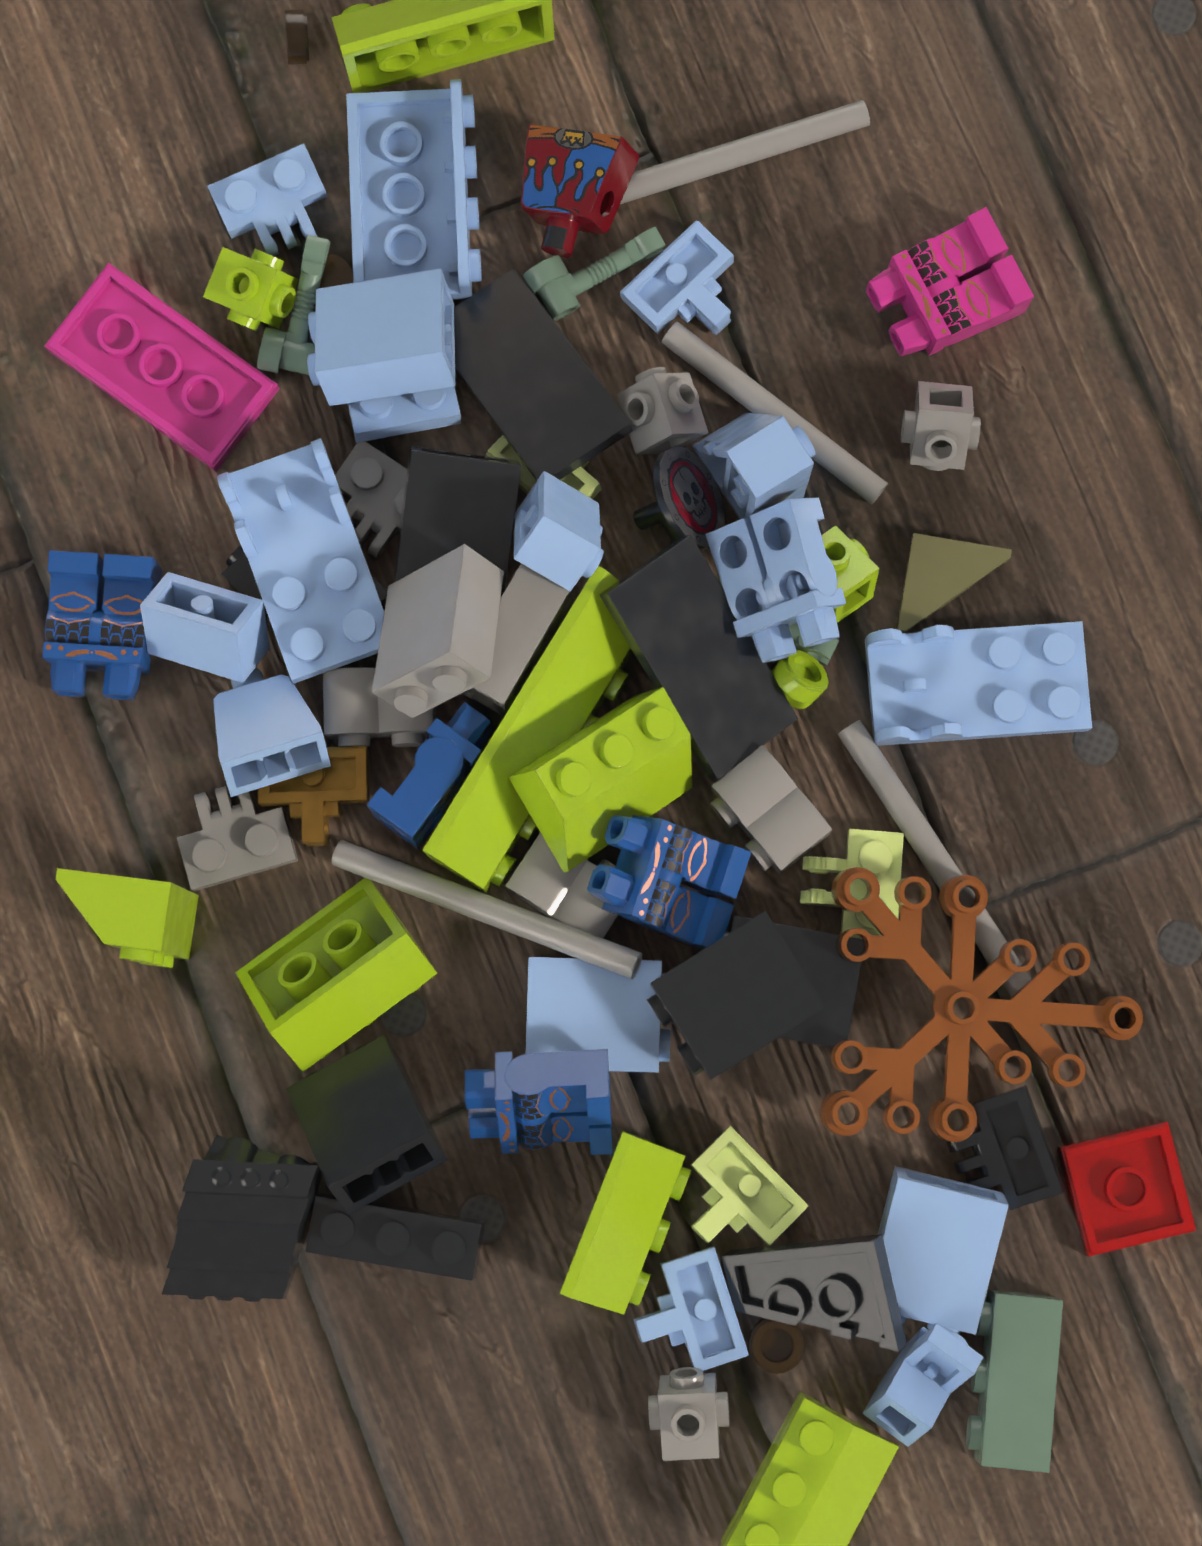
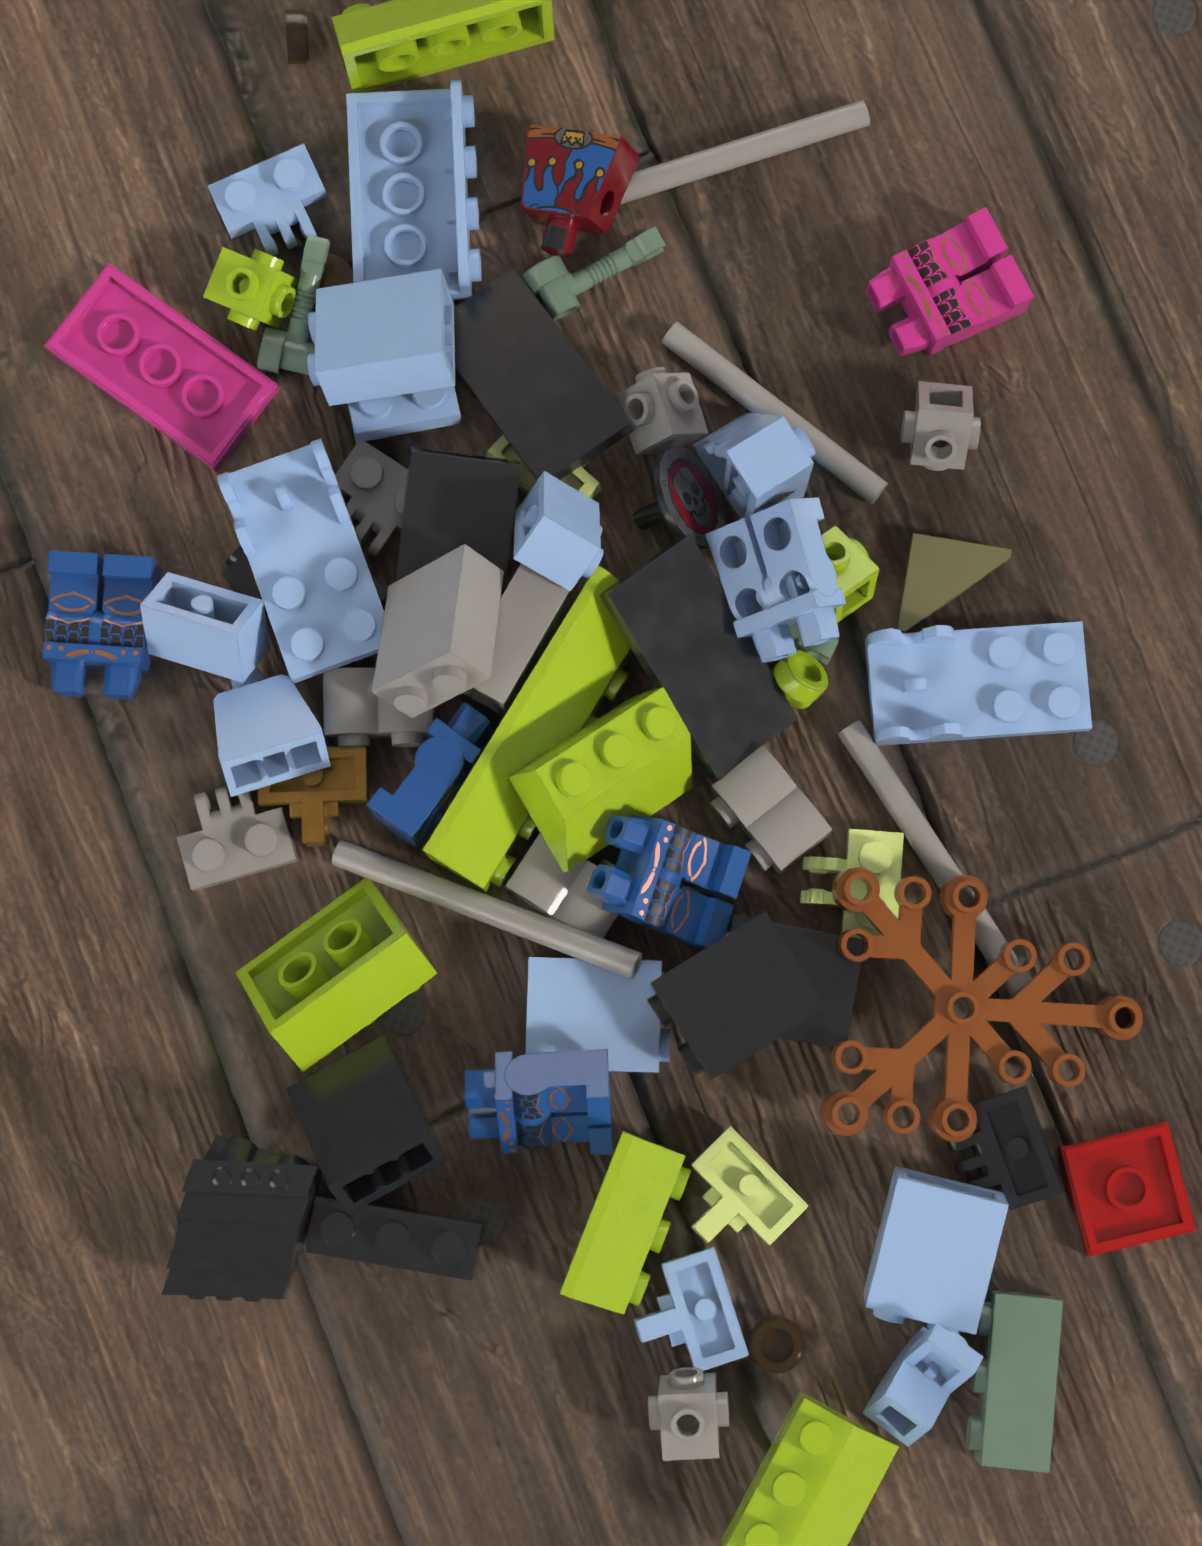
lime slope [55,868,199,968] -> none
light blue hinge [620,220,734,336] -> none
wing [722,1234,907,1352] -> none

